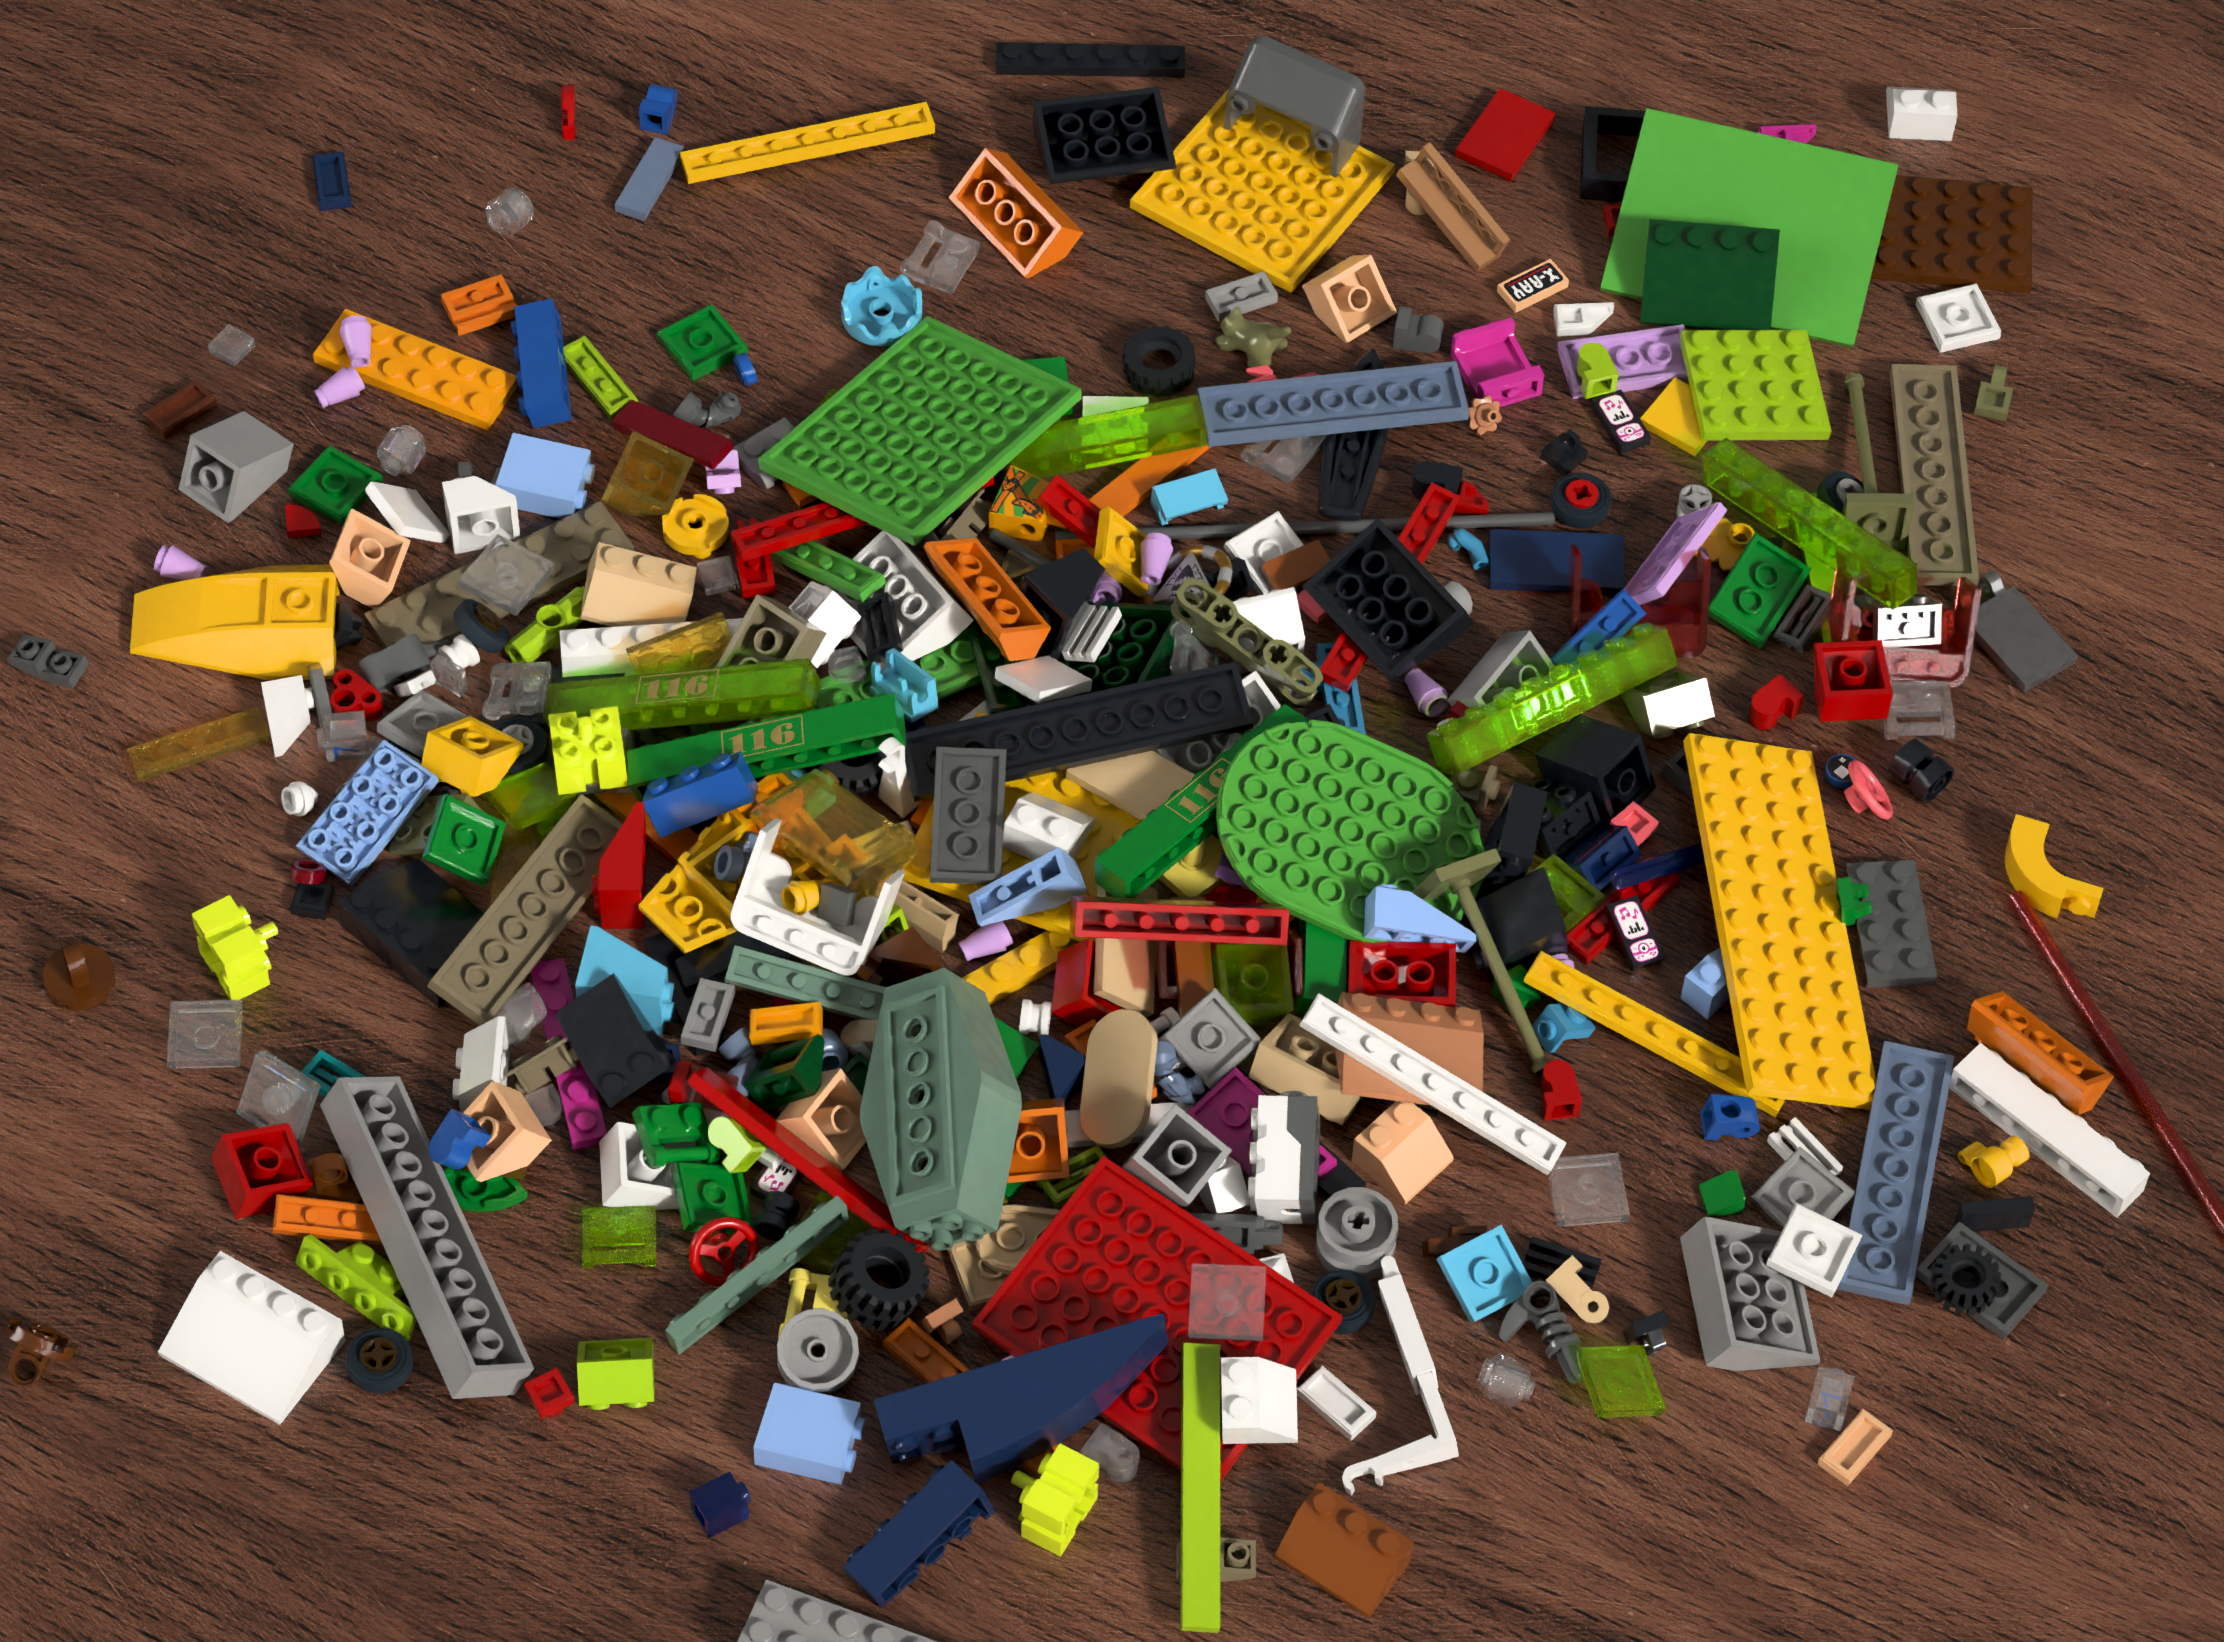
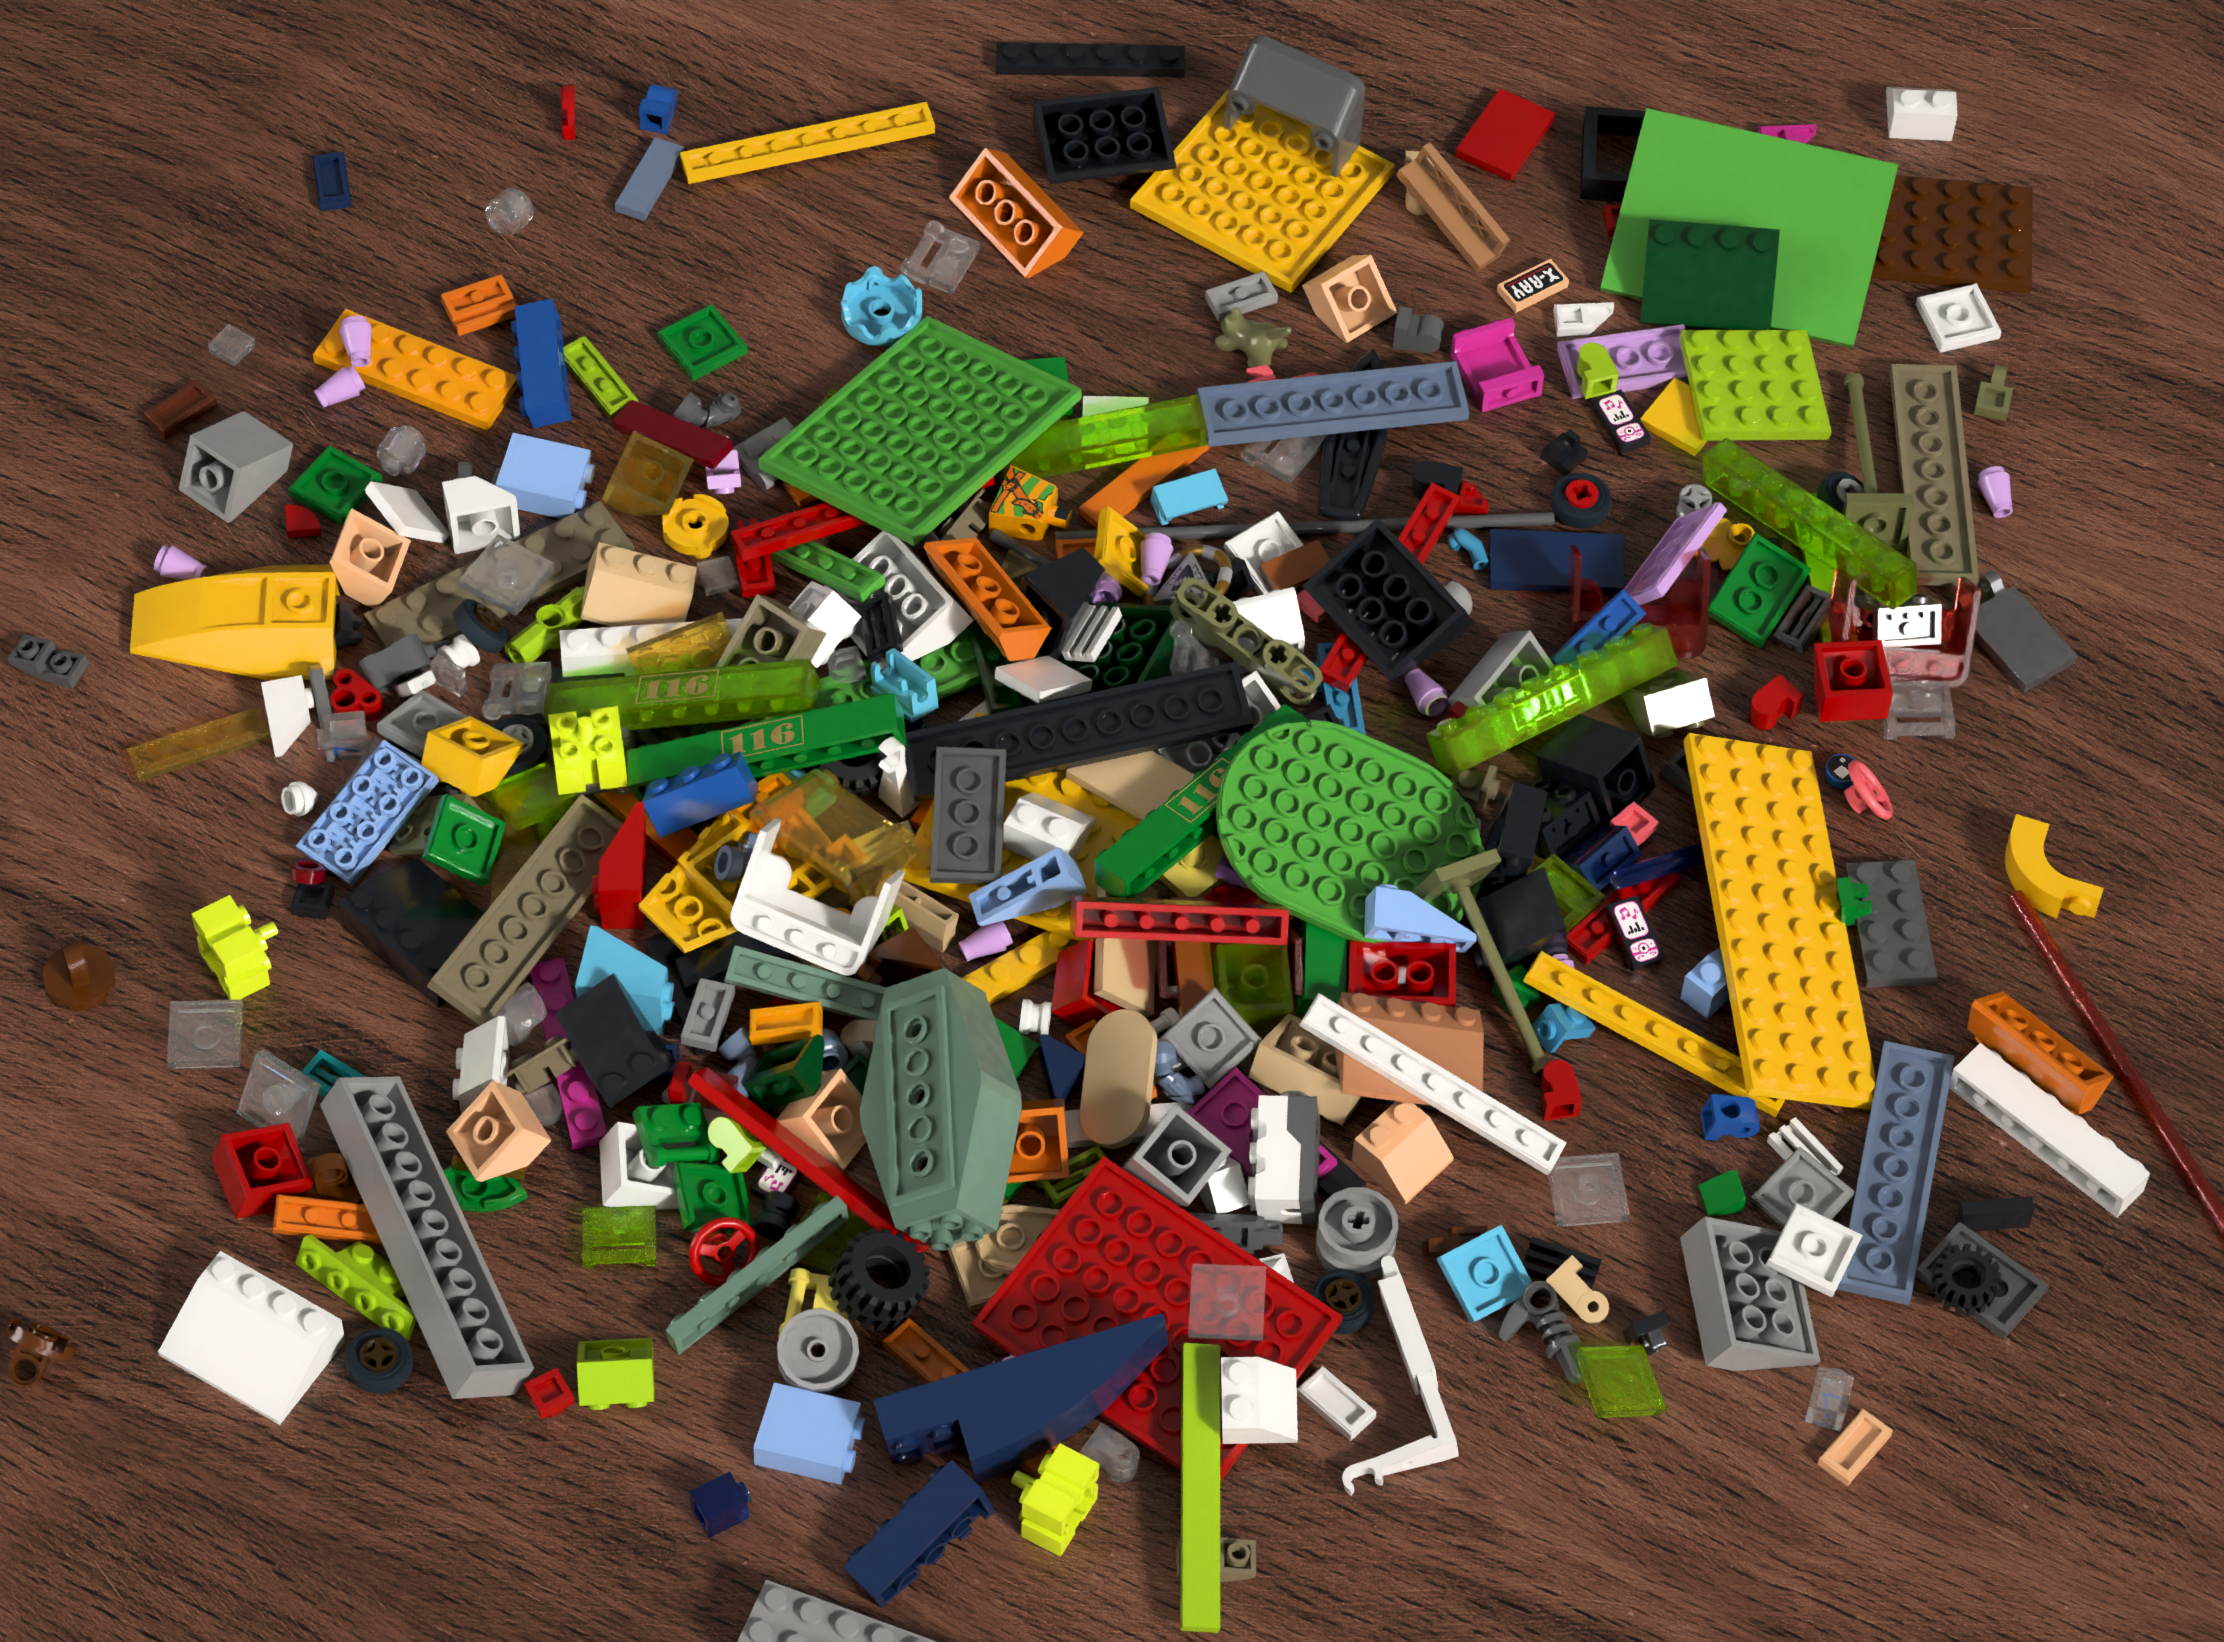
blue leg [428,1108,491,1170] -> none
blue tile [733,352,758,387] -> none
yellow cone [781,878,833,915] -> none
dark grey tile [818,882,857,927] -> none
nougat tile [918,1298,964,1345] -> none
red hinge [1035,474,1101,548] -> none
black tyre [1123,326,1195,397] -> none
dark orange slope [1274,1483,1414,1618] -> none
nougat plant [1468,395,1502,435] -> none
clear head [1477,1353,1535,1408] -> none
black wheel [1888,738,1955,803] -> none
yellow piece [1957,1136,2030,1188] -> none
none -> lavender cone [1977,466,2013,518]

